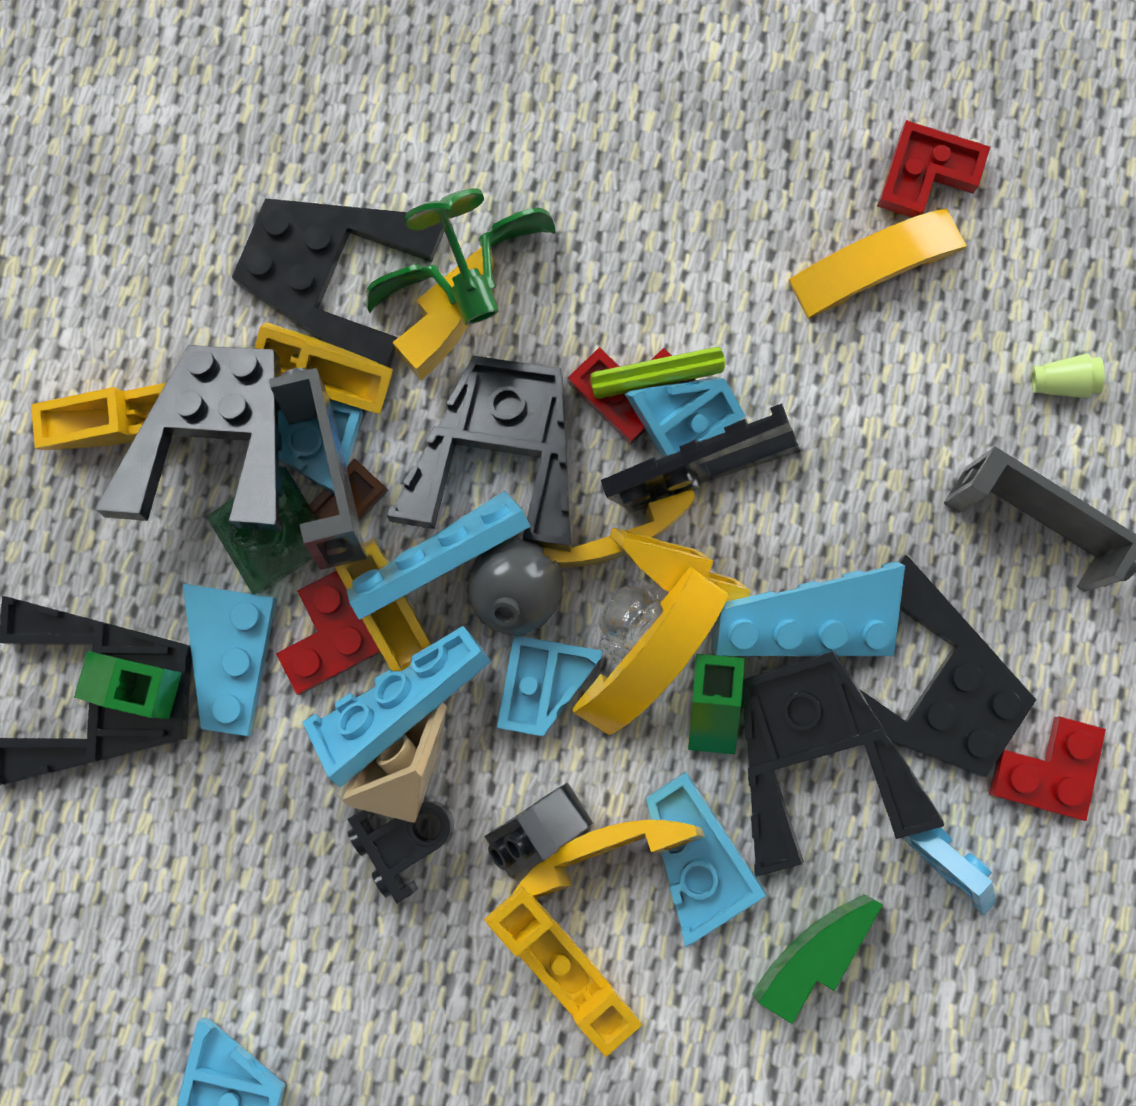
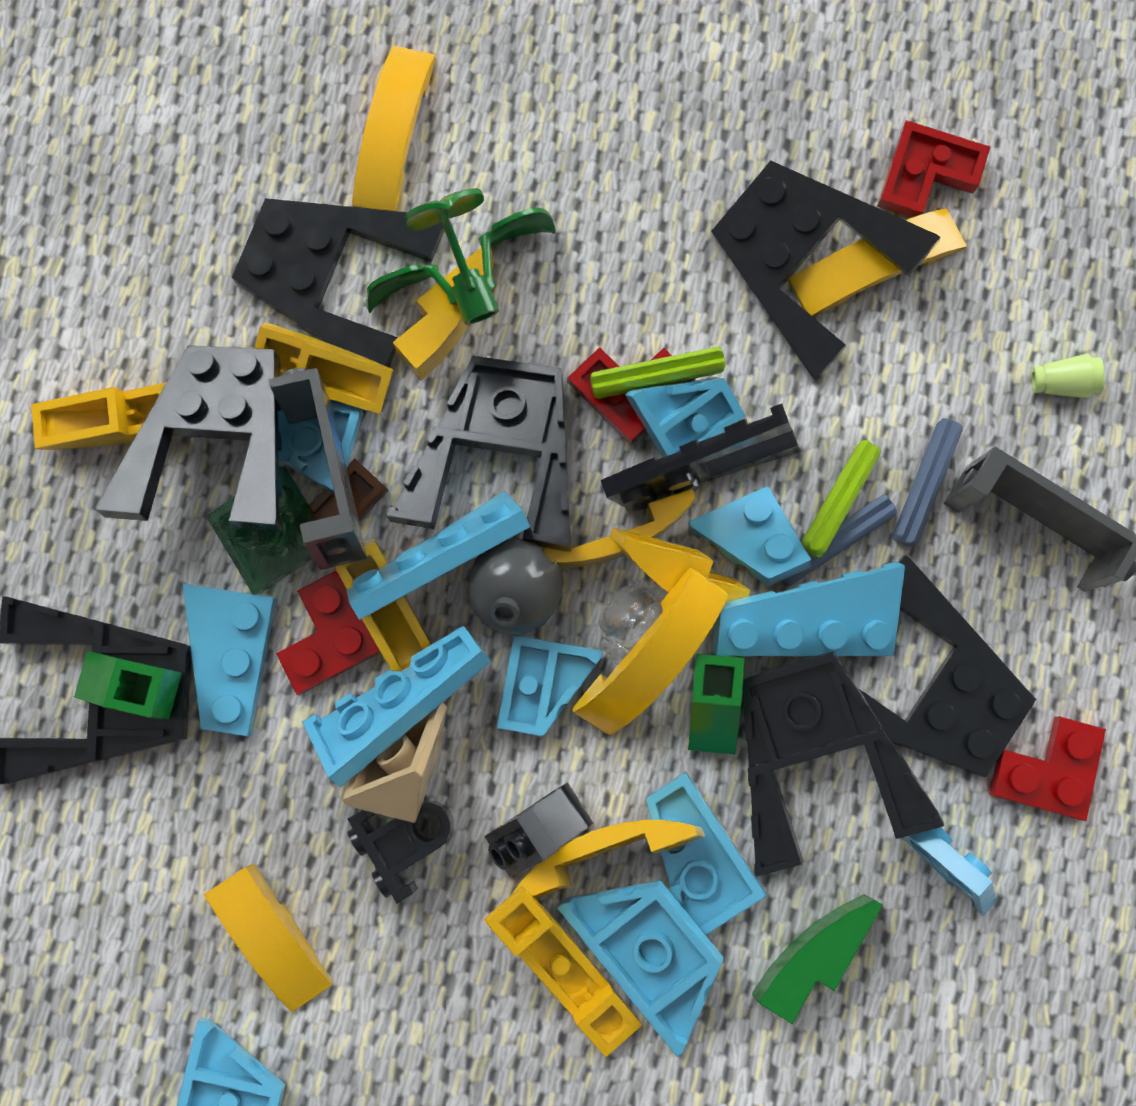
none -> yellow slope [203,863,333,1013]
none -> yellow slope [352,46,436,211]
none -> medium azure wing [557,880,724,1057]
none -> medium azure wing [688,486,811,587]
none -> black wing [711,160,941,381]
none -> sand blue axle [782,495,897,586]
none -> lime axle [801,440,881,558]
none -> sand blue axle [892,418,963,547]

